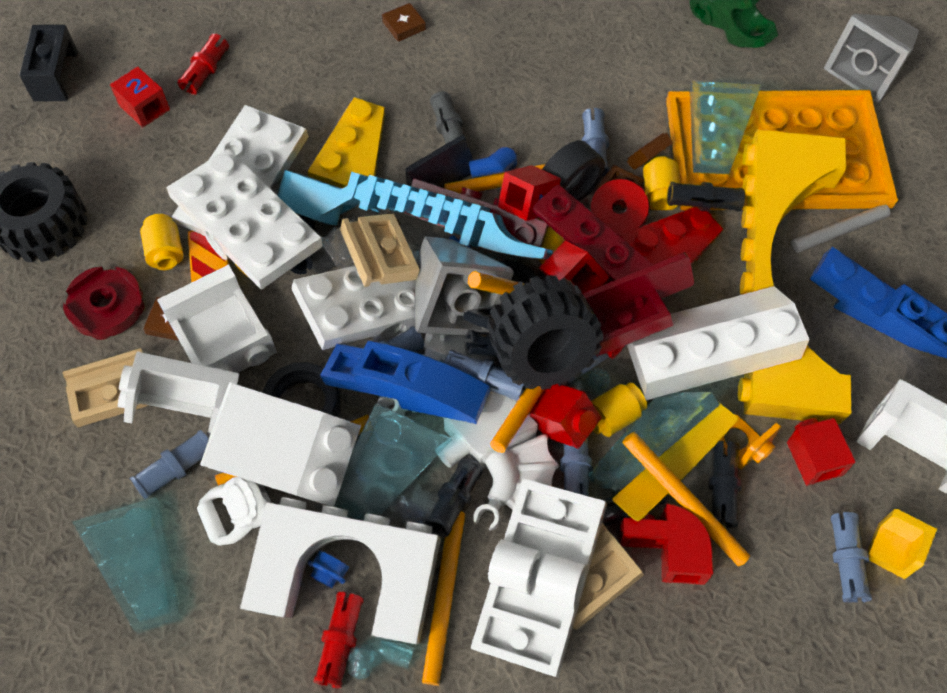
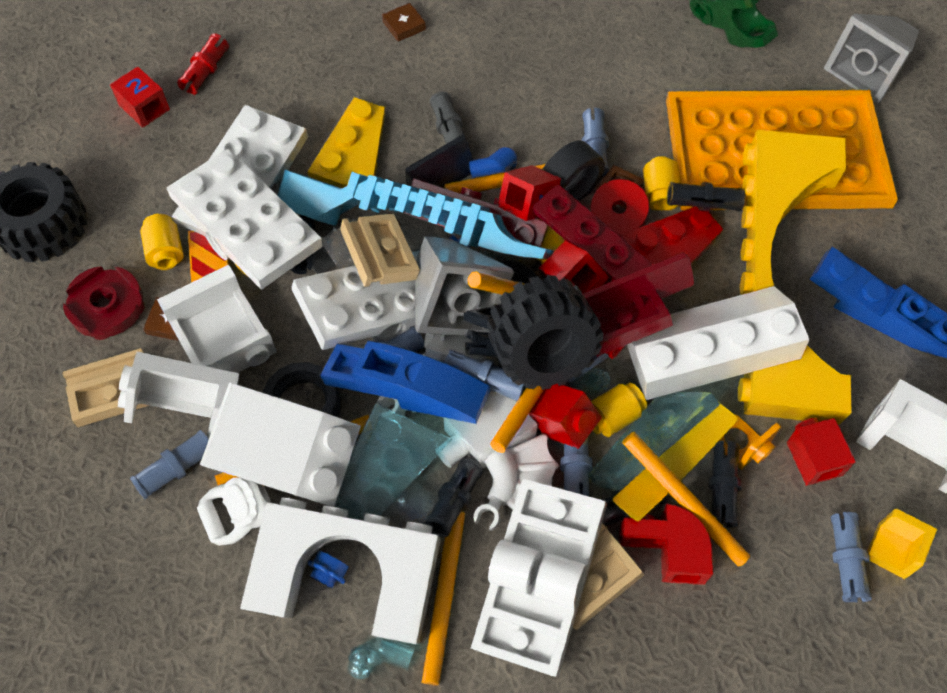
black panel [19,25,78,102] -> none
clear light blue wing [72,497,181,634] -> none
red pin [313,592,364,689] -> none
reddish brown tile [627,132,673,170] -> none
clear light blue wing [690,81,761,174] -> none
light grey bar [790,205,890,253] -> none

